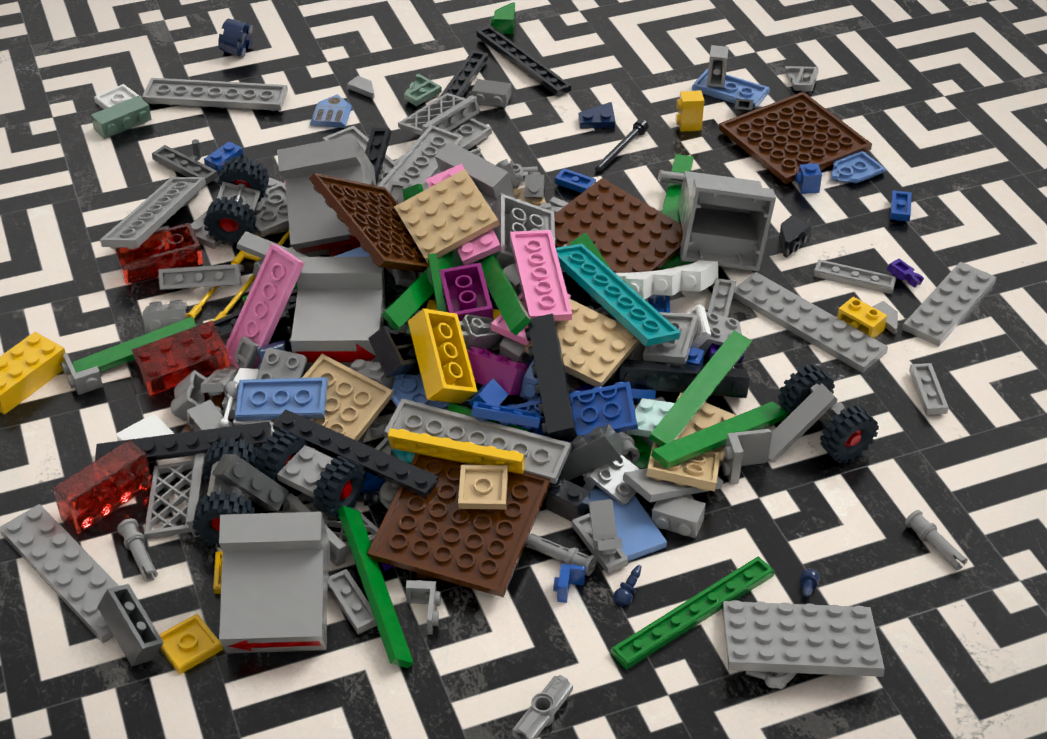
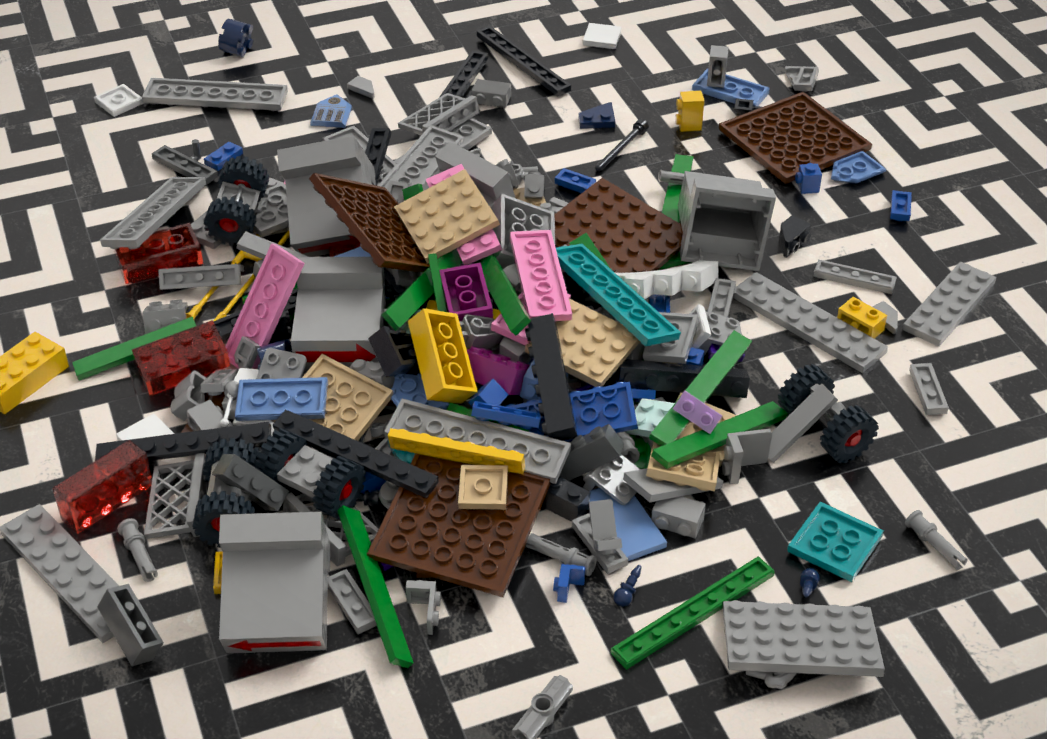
light grey bracket [61,353,103,395] -> none
sand green brick [91,96,152,139] -> none
yellow tile [159,613,223,675] -> none
sand green wing [404,74,442,106] -> none
green slope [491,2,515,34] -> none
dark purple plate [886,259,924,288] -> none
none -> white tile [583,23,622,49]
none -> lavender hinge [673,391,722,434]
none -> teal plate [787,502,884,582]

